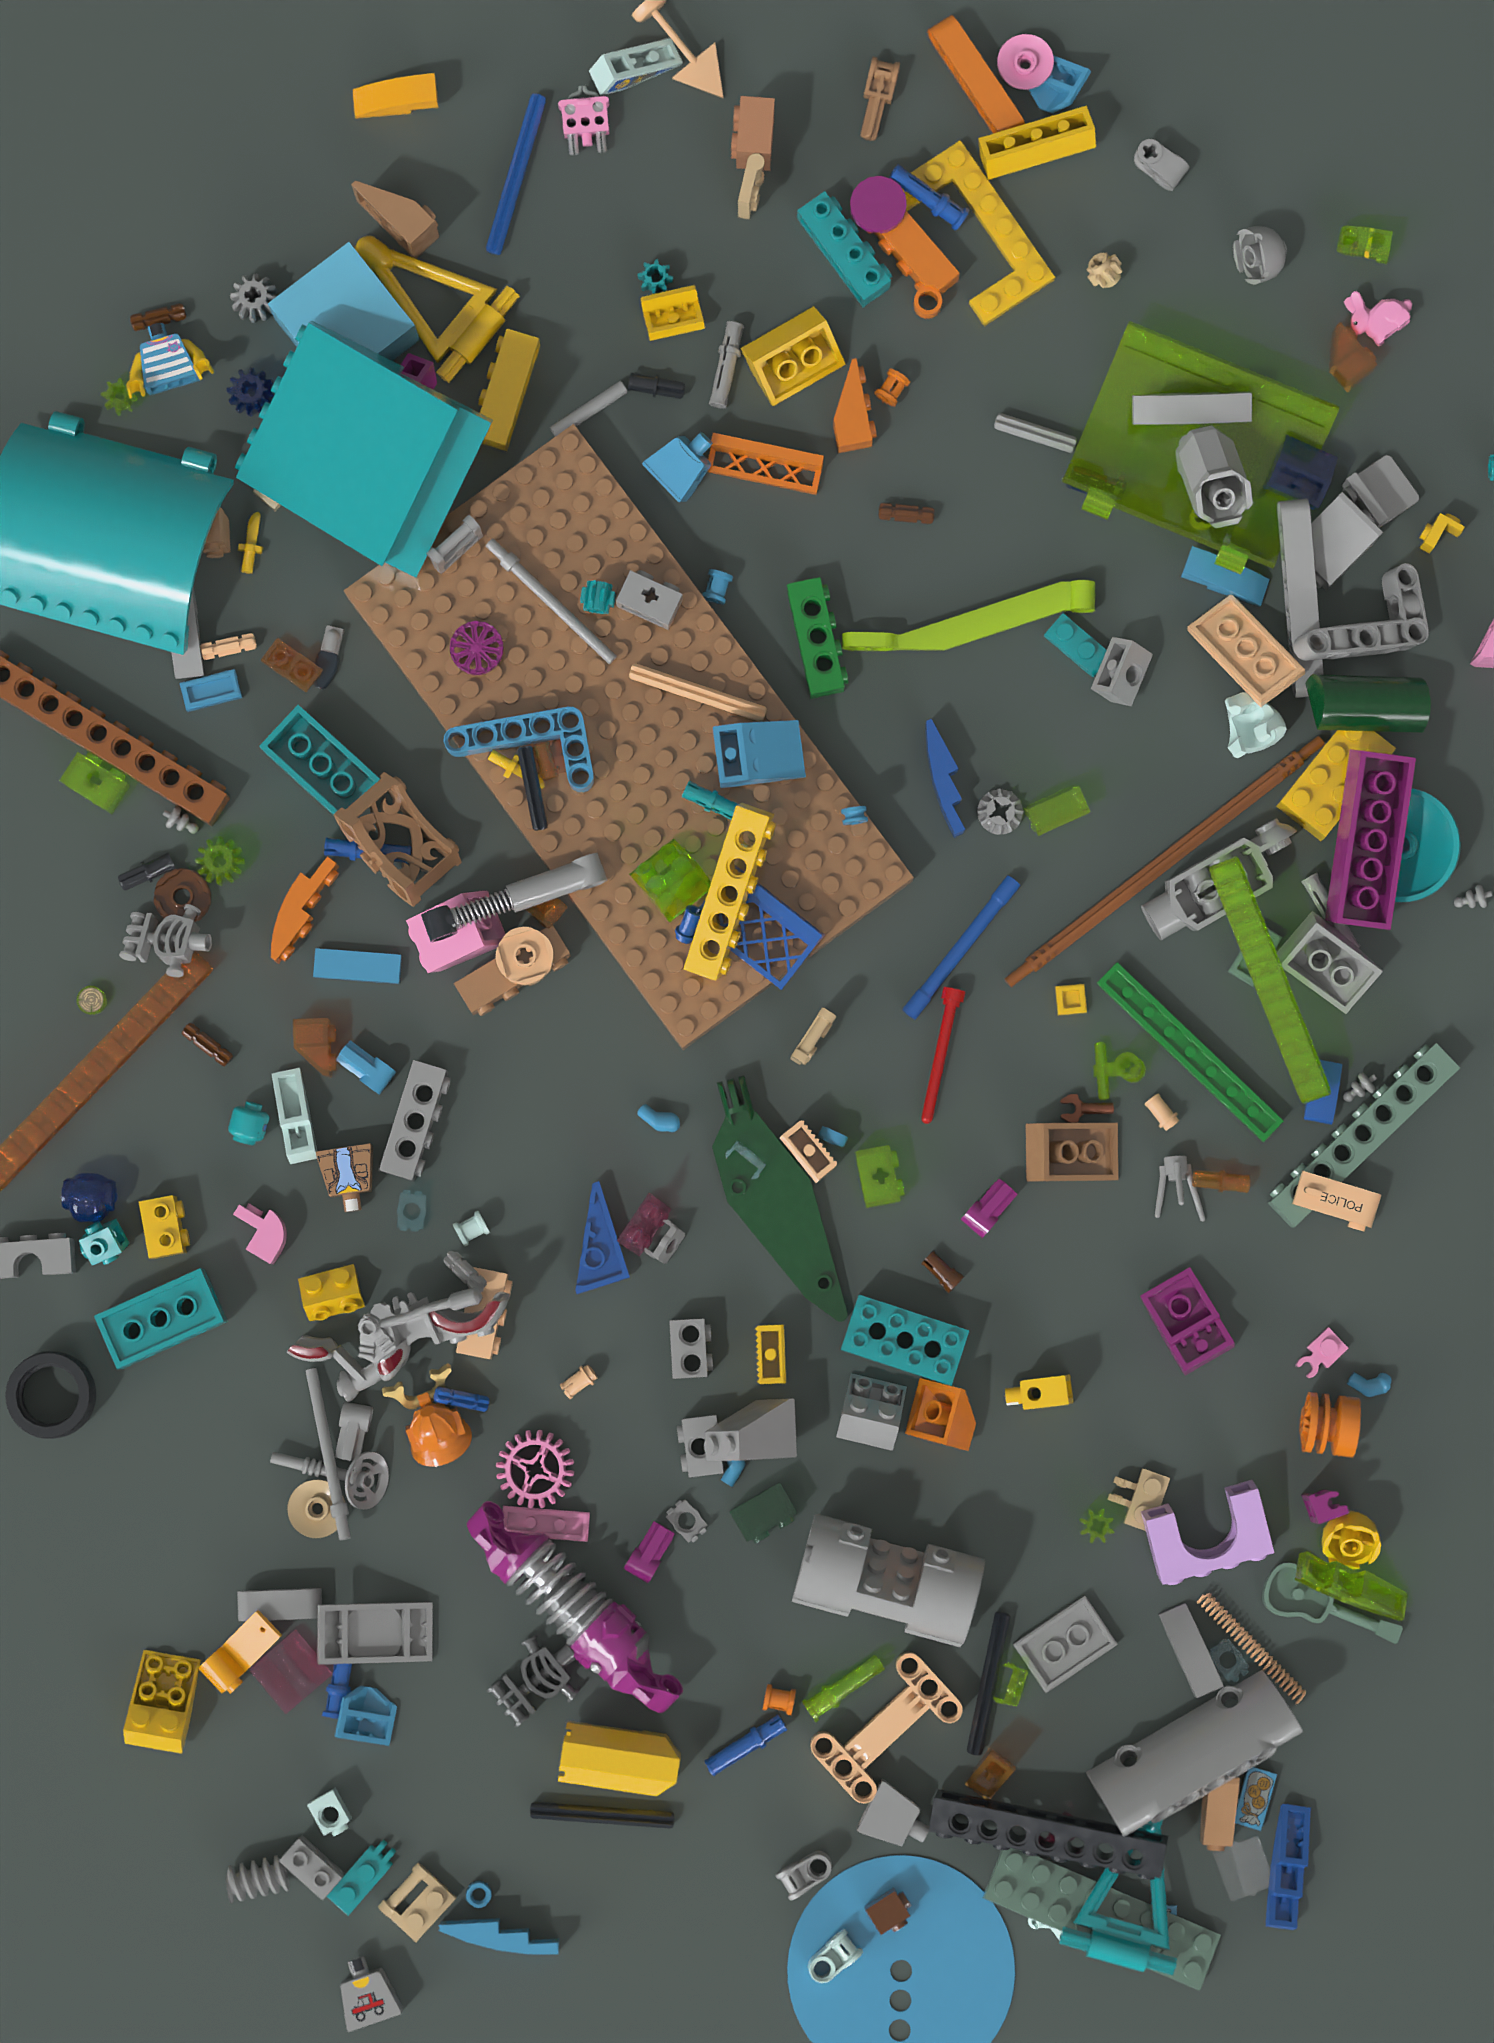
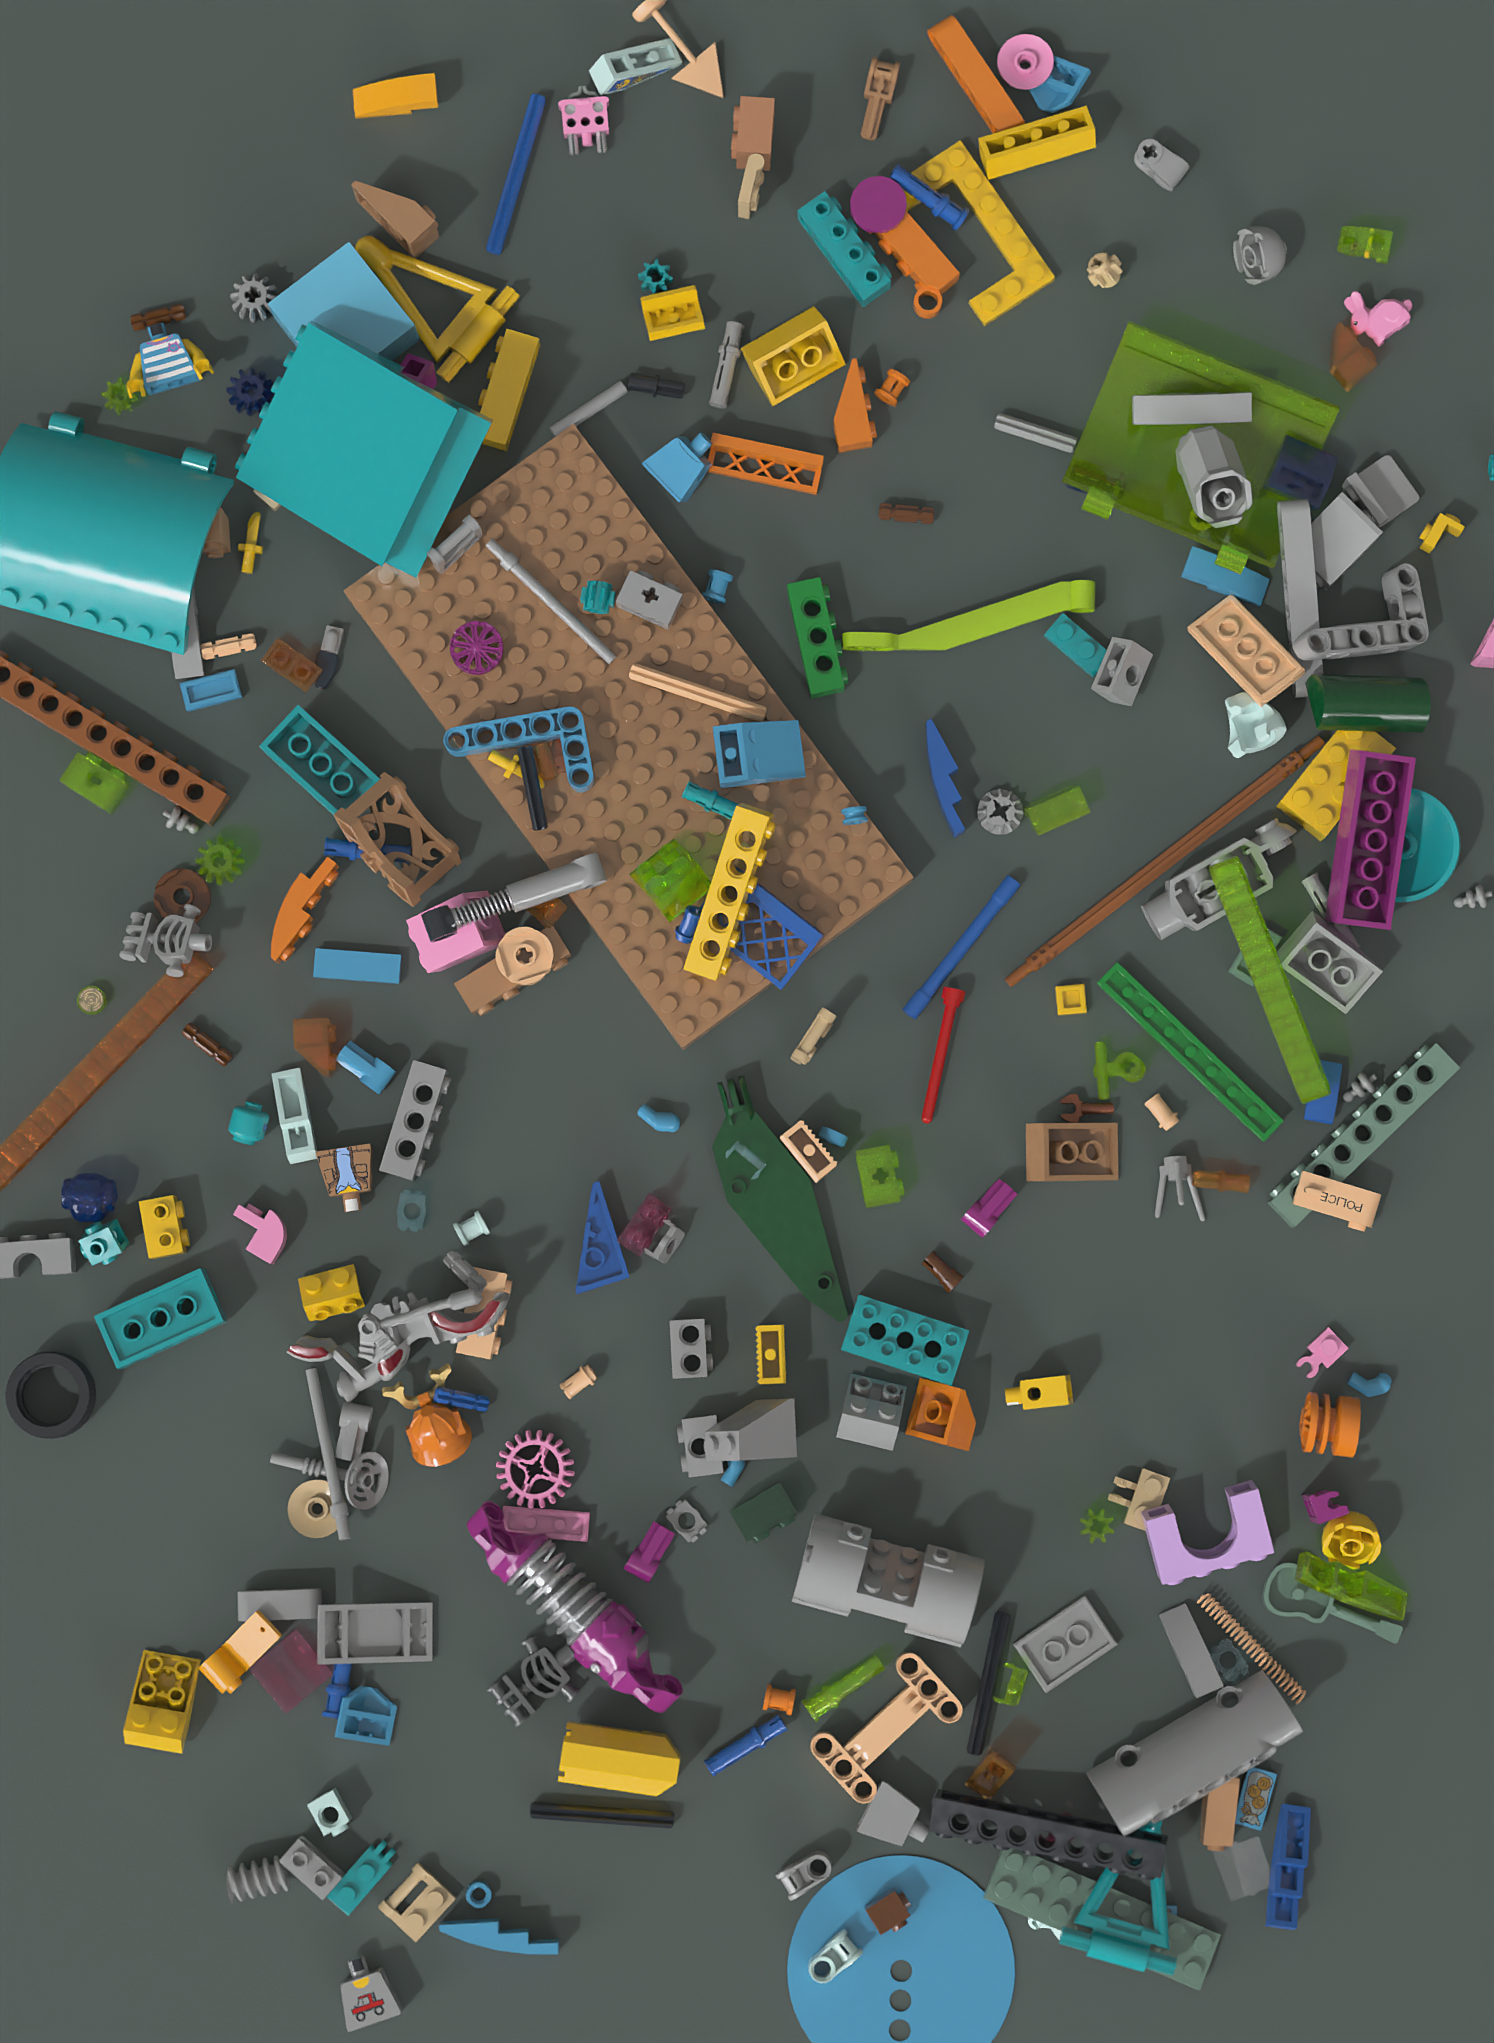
black axle [118,853,176,890] -> none
magenta slope [1140,1267,1235,1376] -> none

